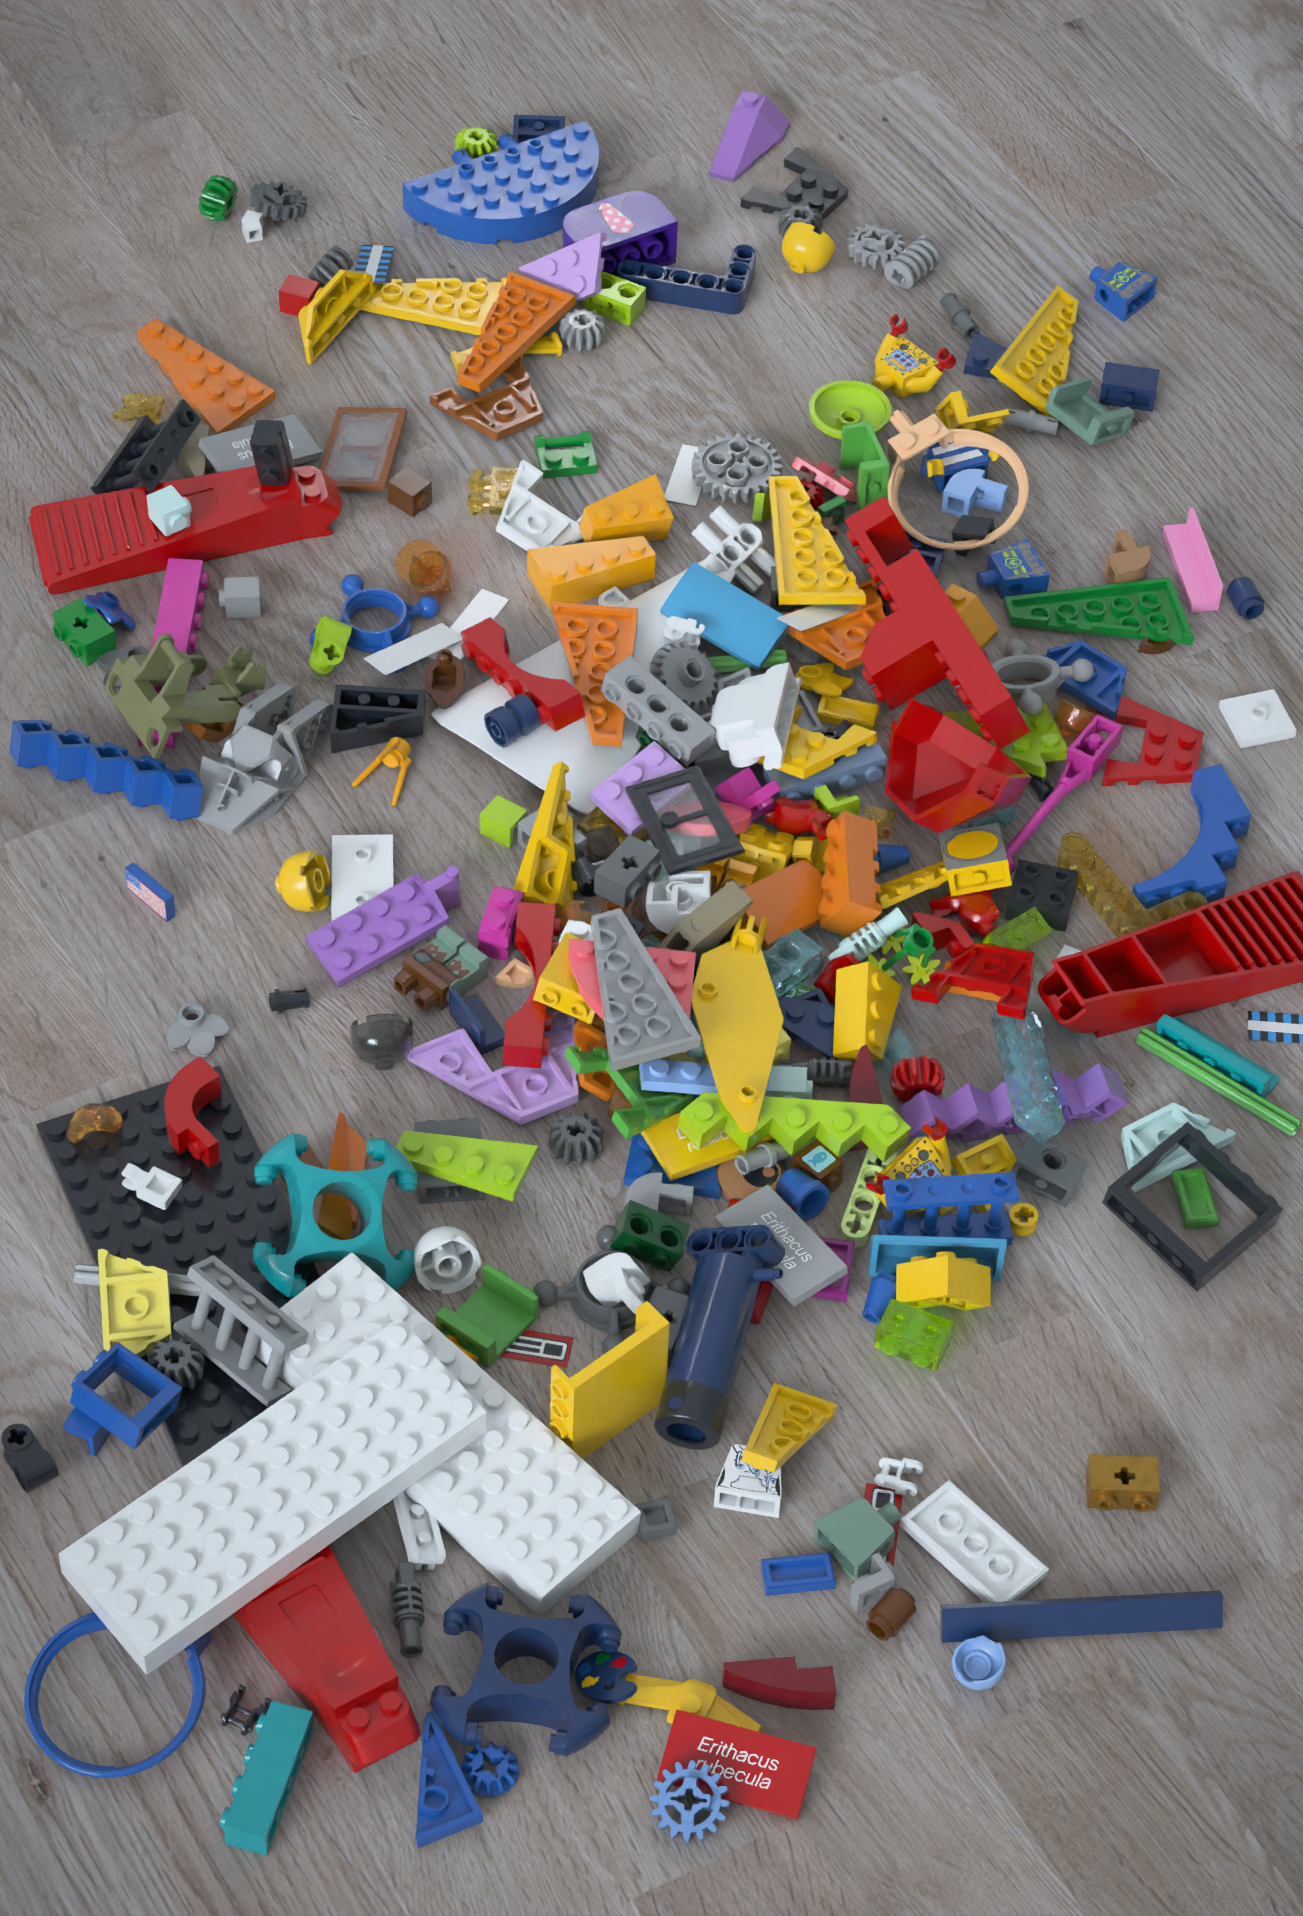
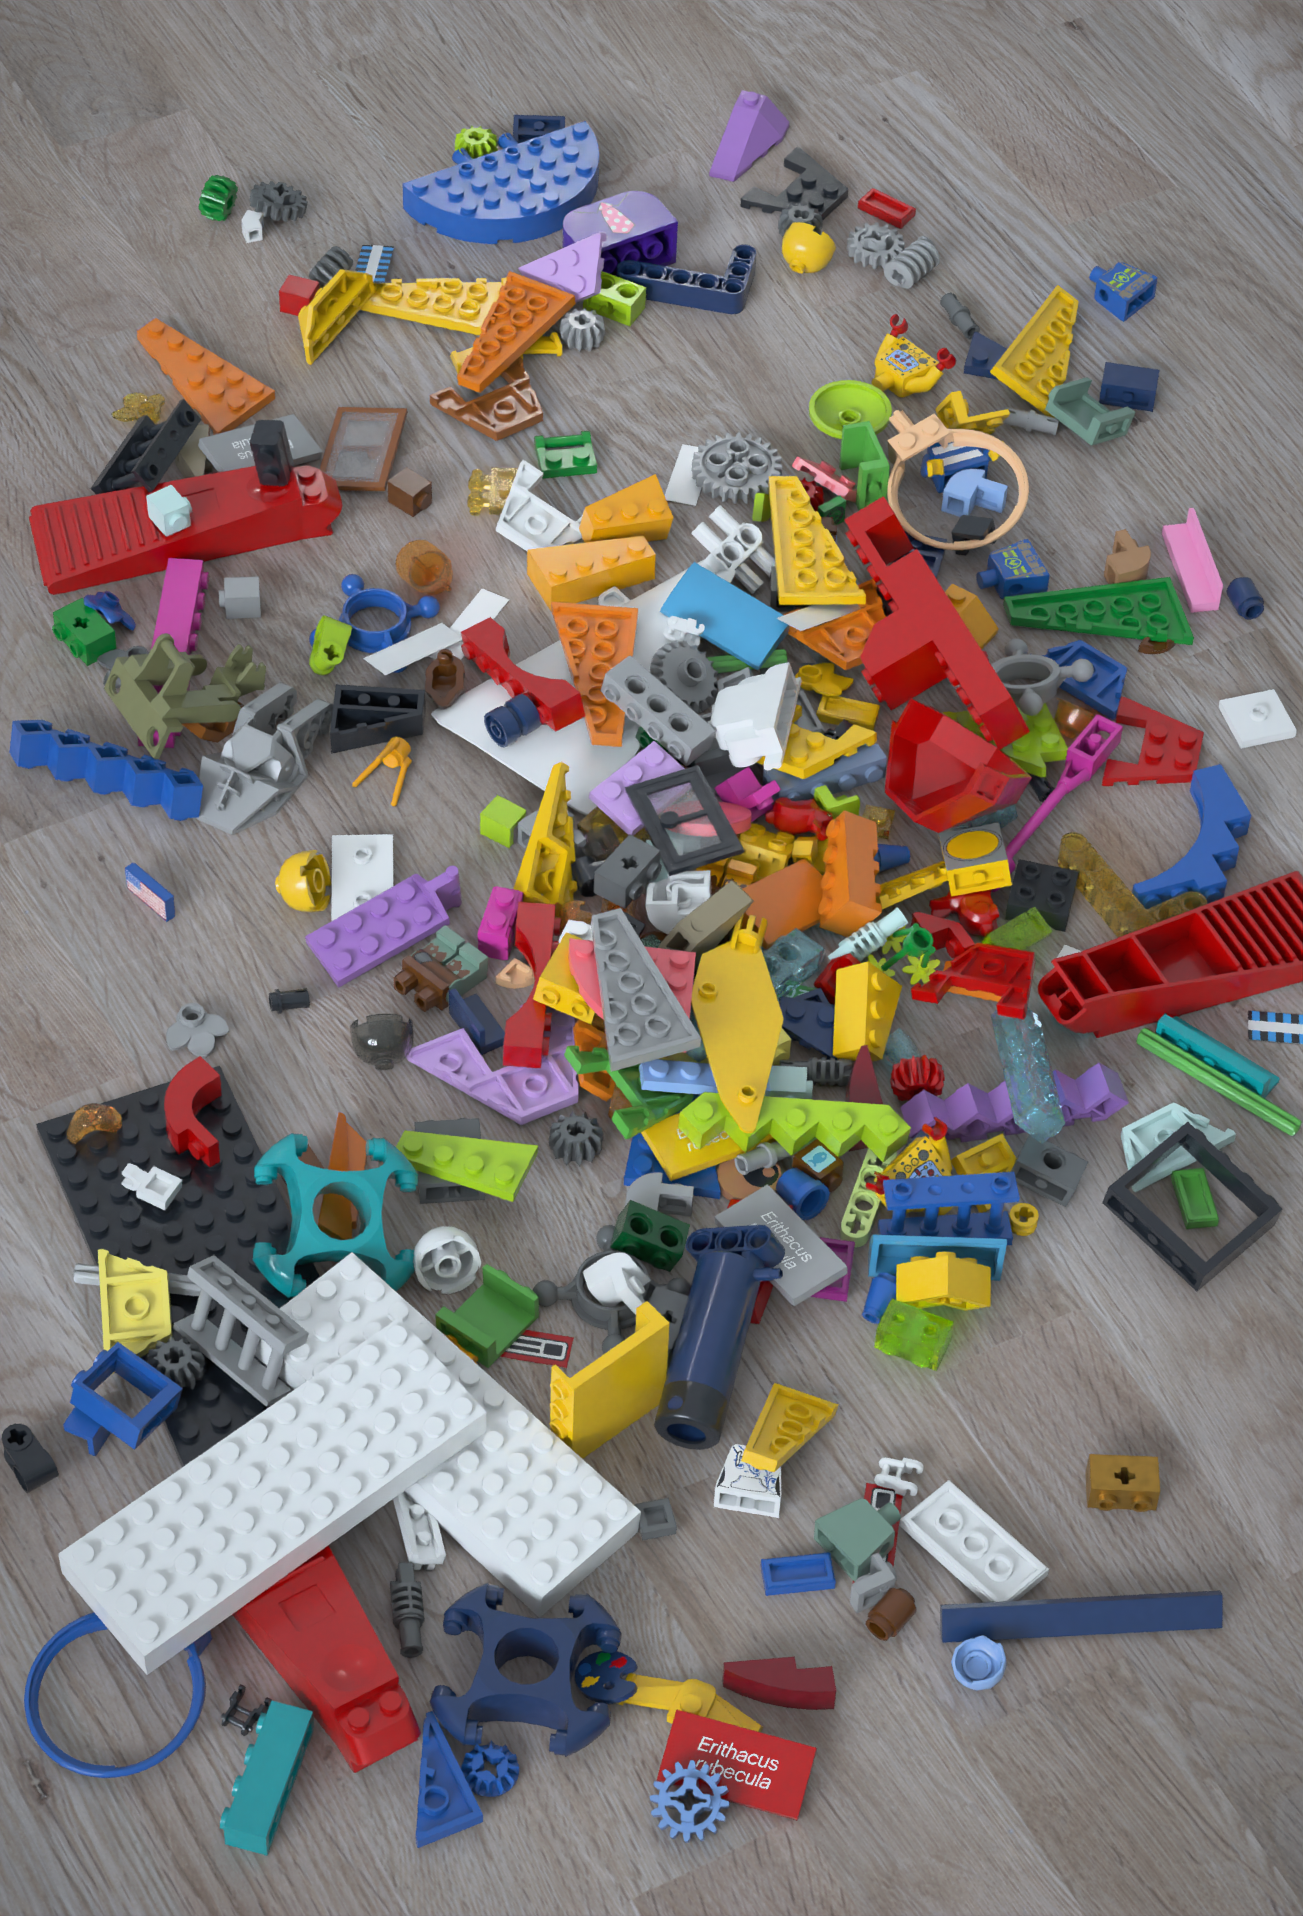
none -> red tile [858,188,916,229]

